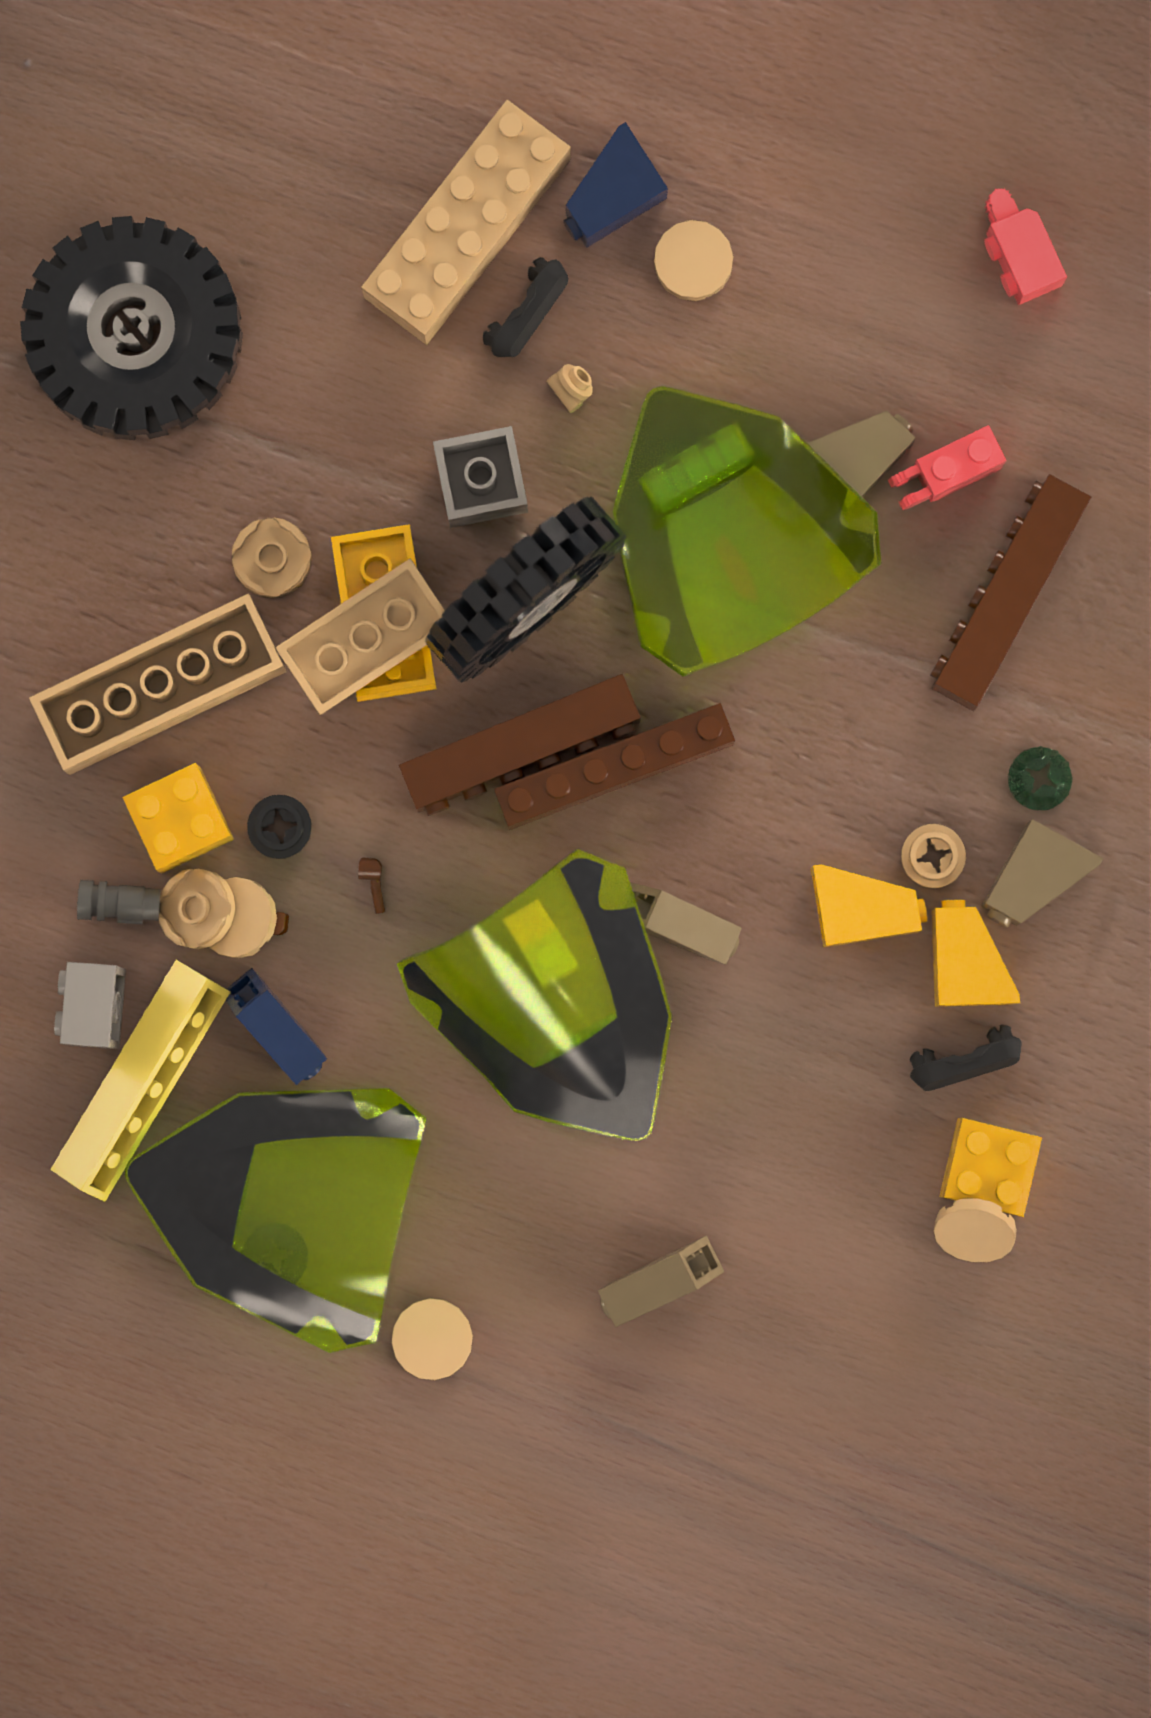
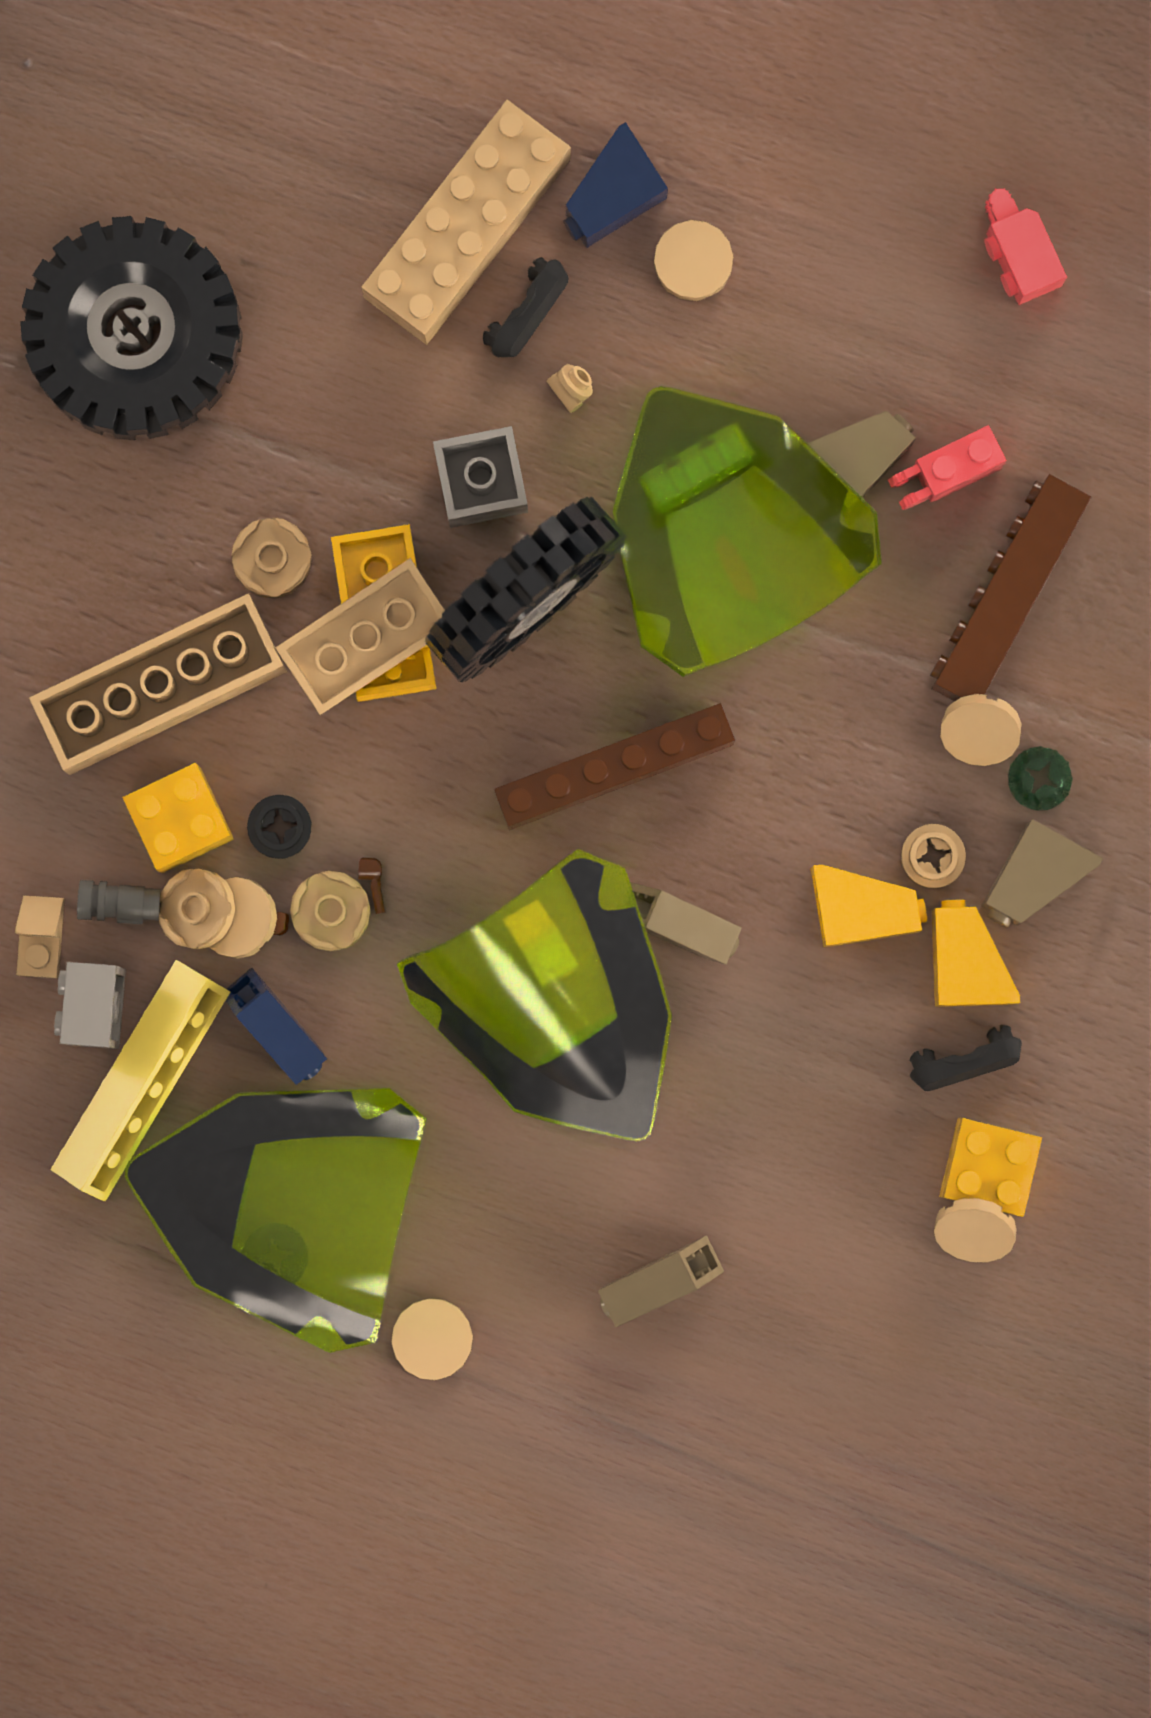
reddish brown brick [399,673,641,816] -> none
none -> tan slope [15,896,65,978]
none -> tan tile [290,871,371,951]
none -> tan tile [940,694,1022,766]

